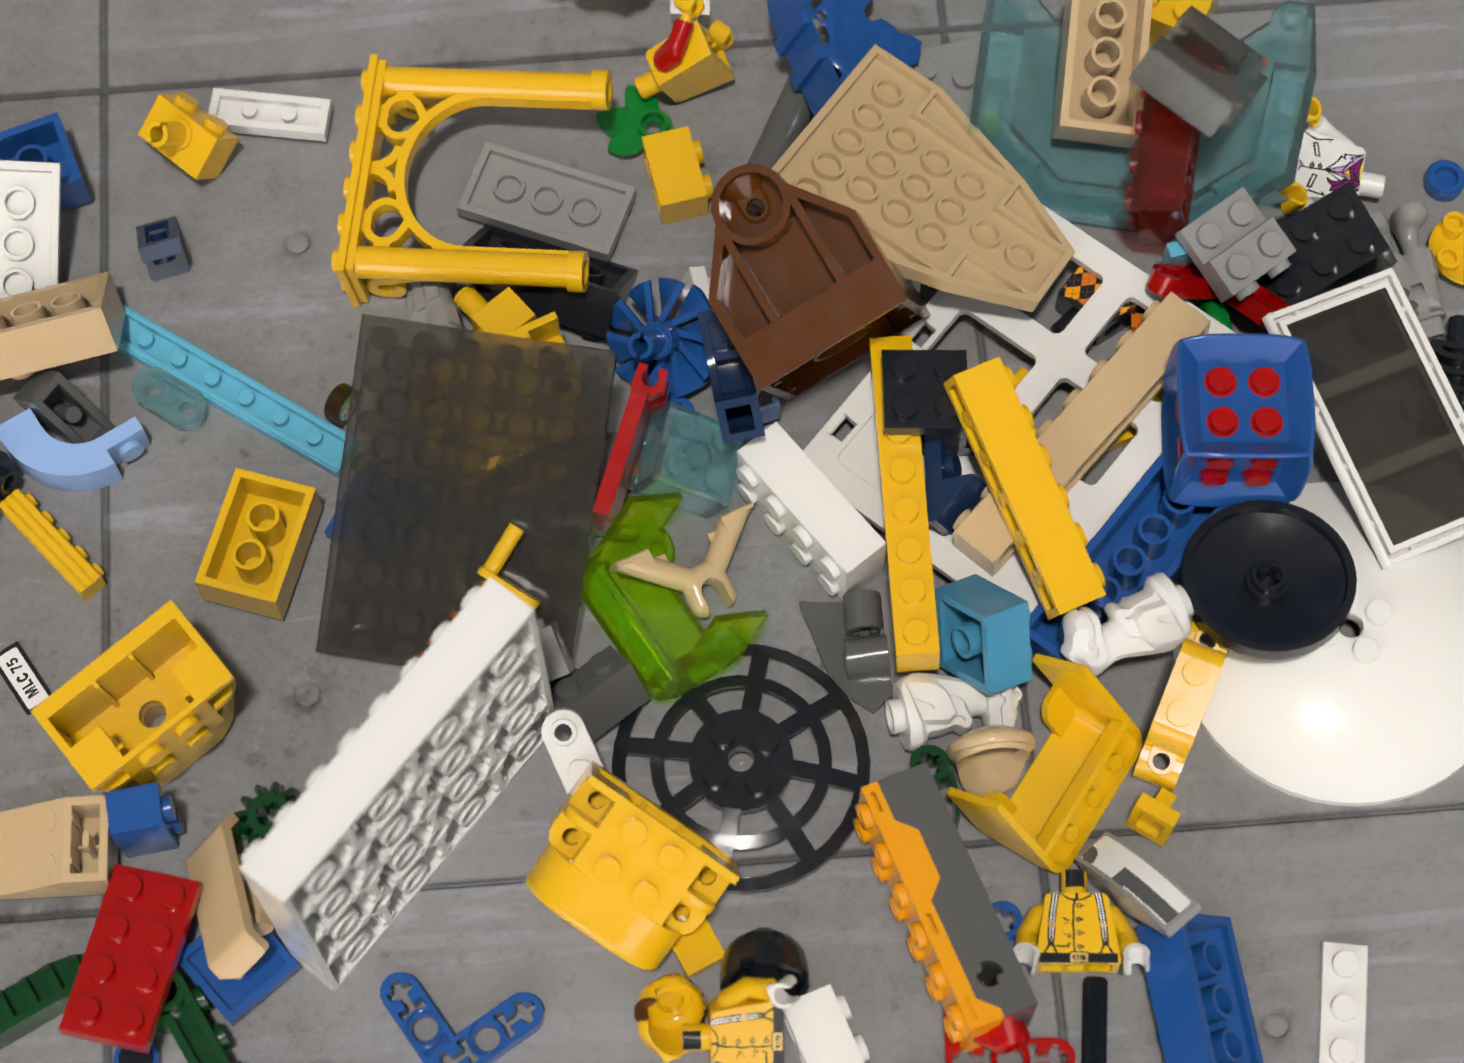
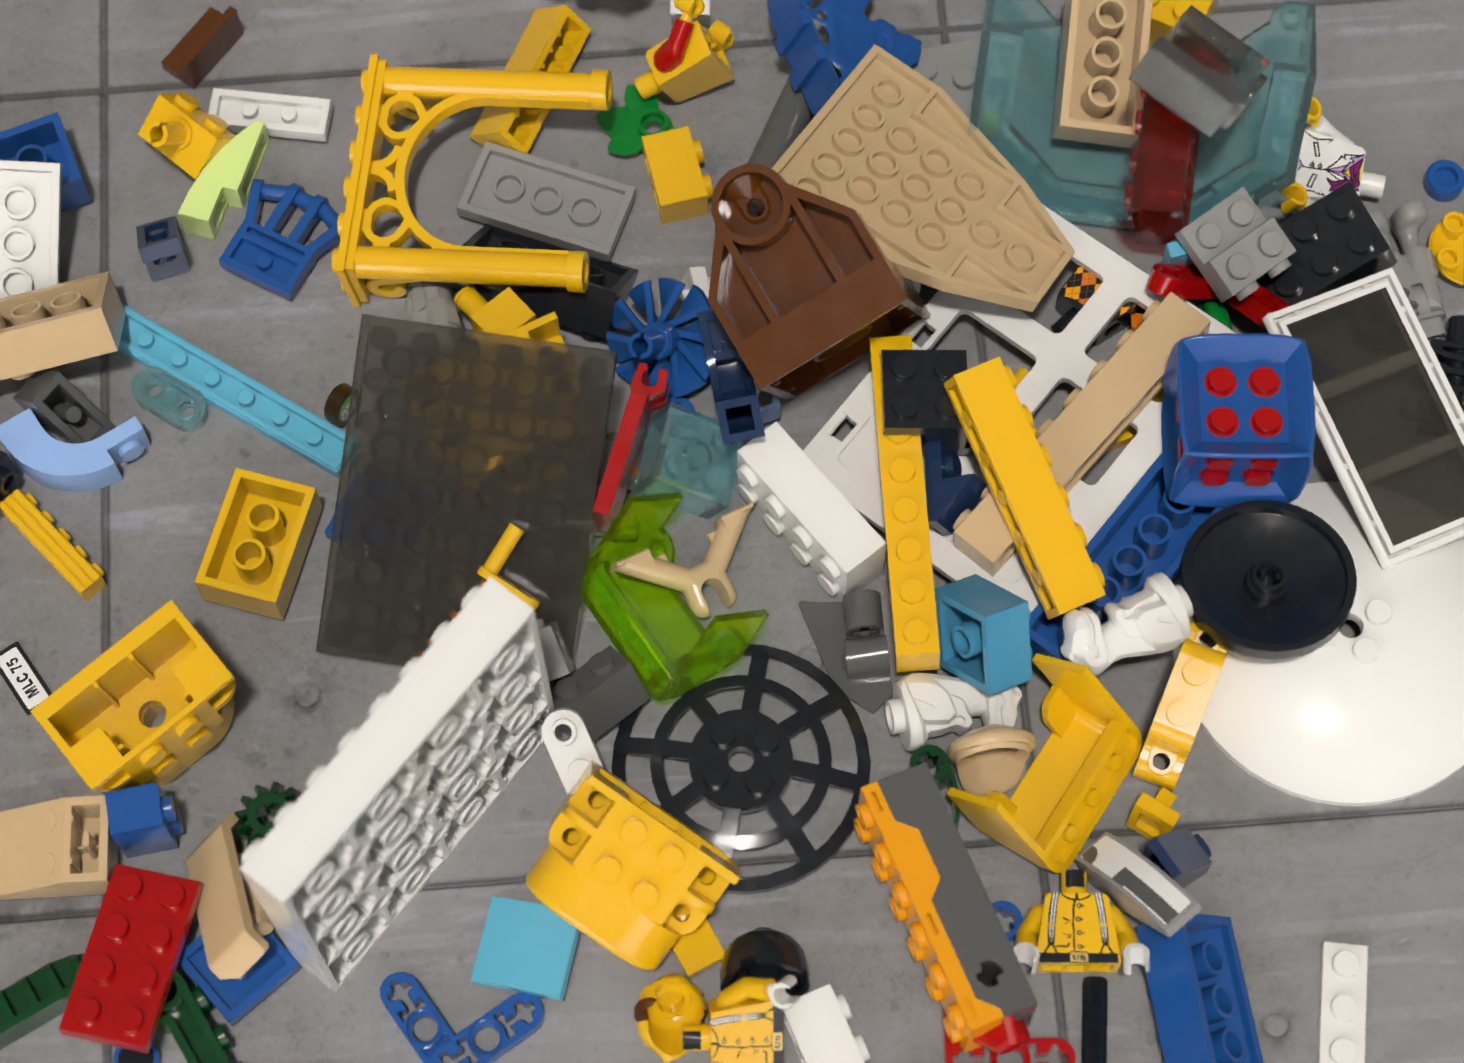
none -> reddish brown panel [161,6,244,90]
none -> yellowish green slope [178,120,271,240]
none -> blue plate [219,179,340,300]
none -> yellow brick [469,5,591,153]
none -> medium azure slope [470,896,580,1001]
none -> dark blue slope [1143,826,1212,888]

